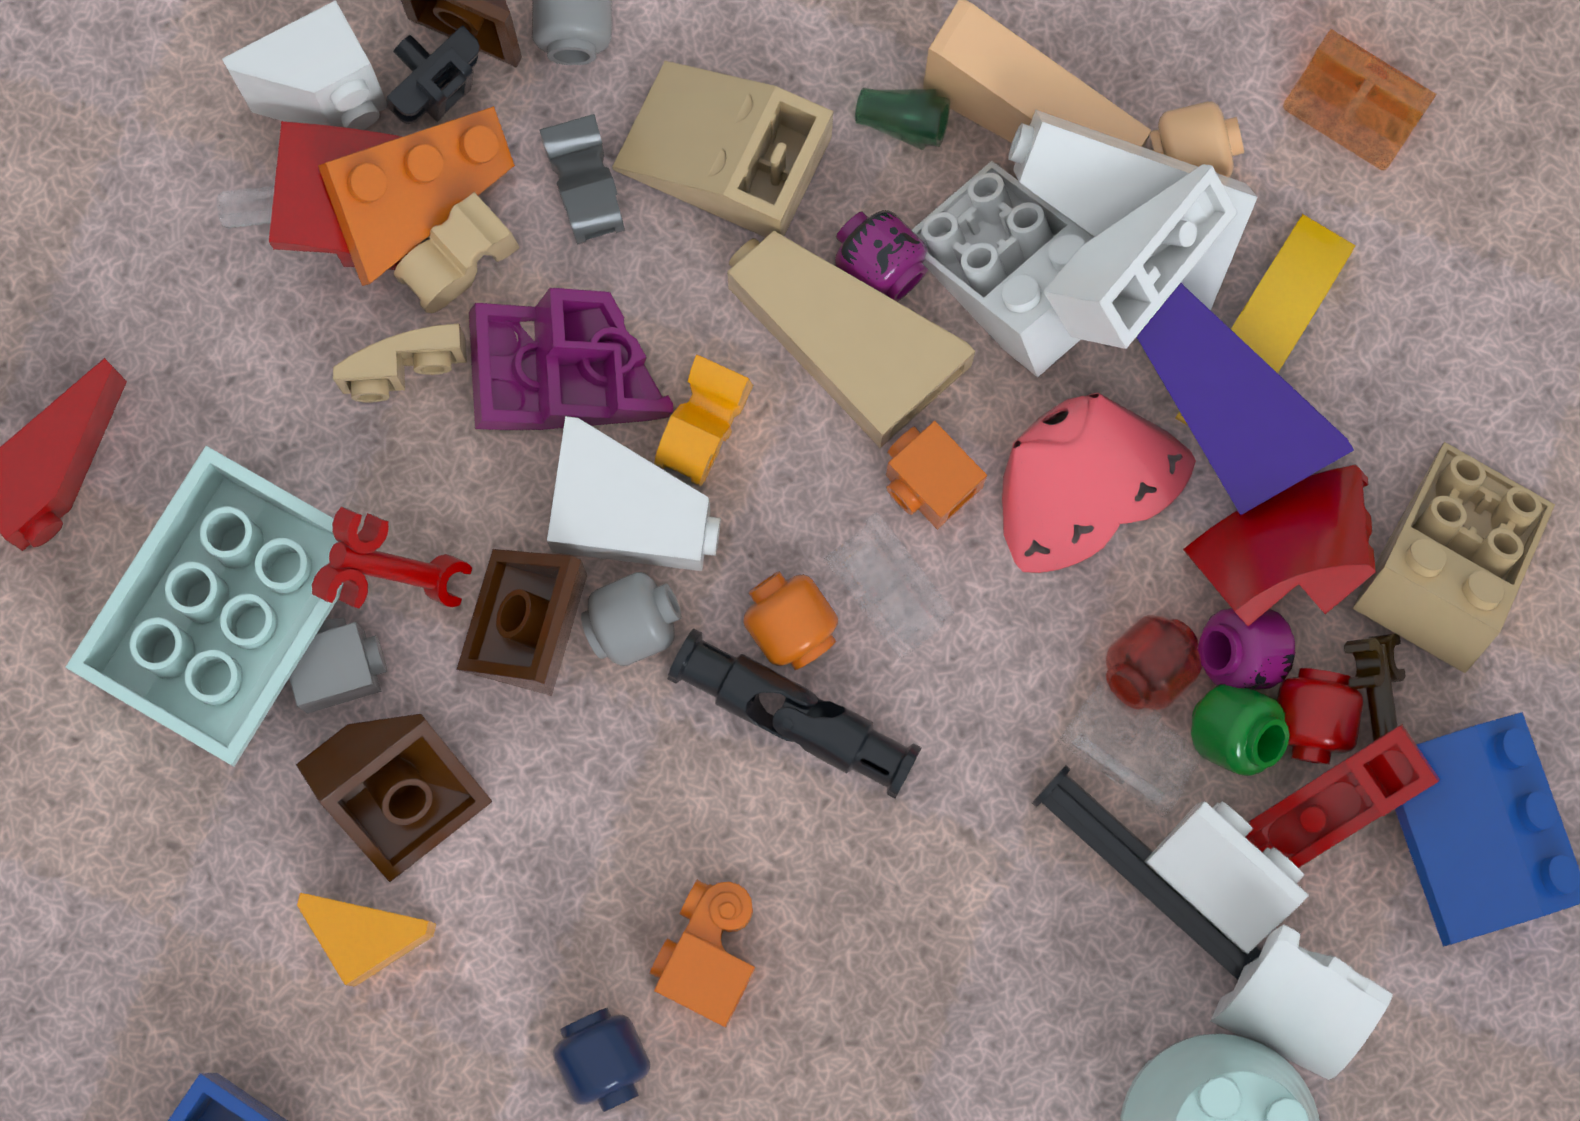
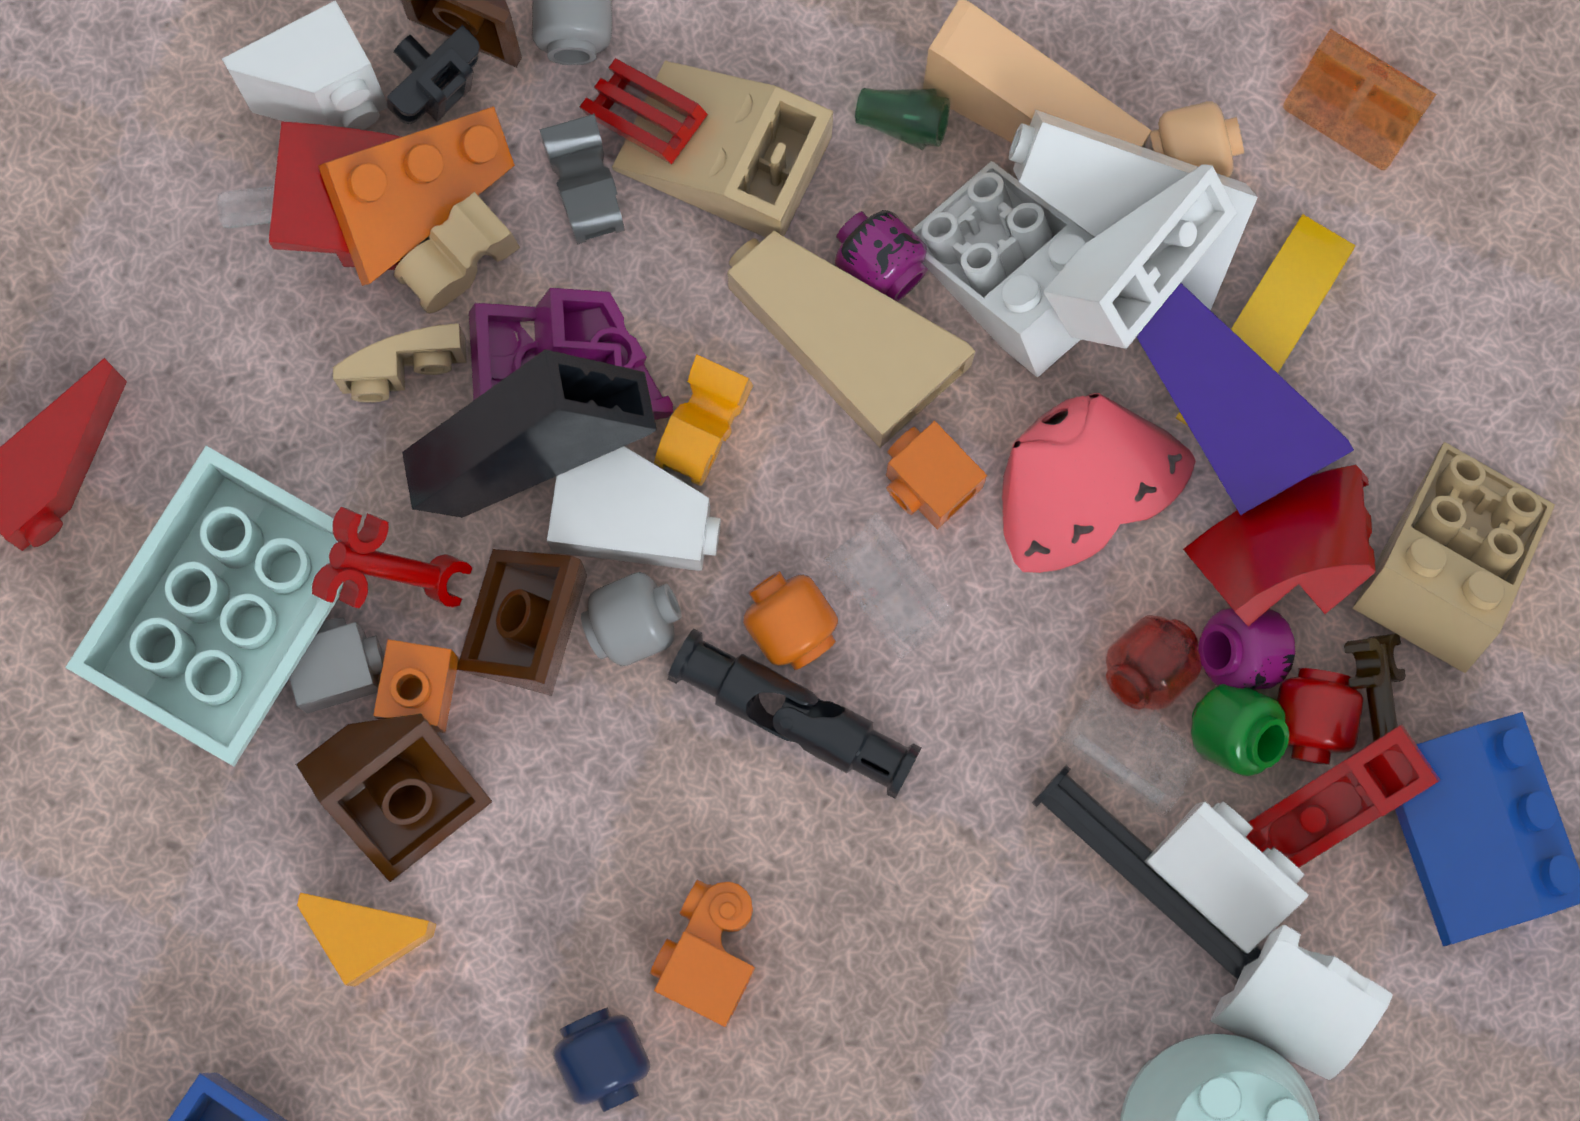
none -> orange brick [373,639,459,733]
none -> black slope [402,349,657,518]
none -> red tile [579,58,708,165]

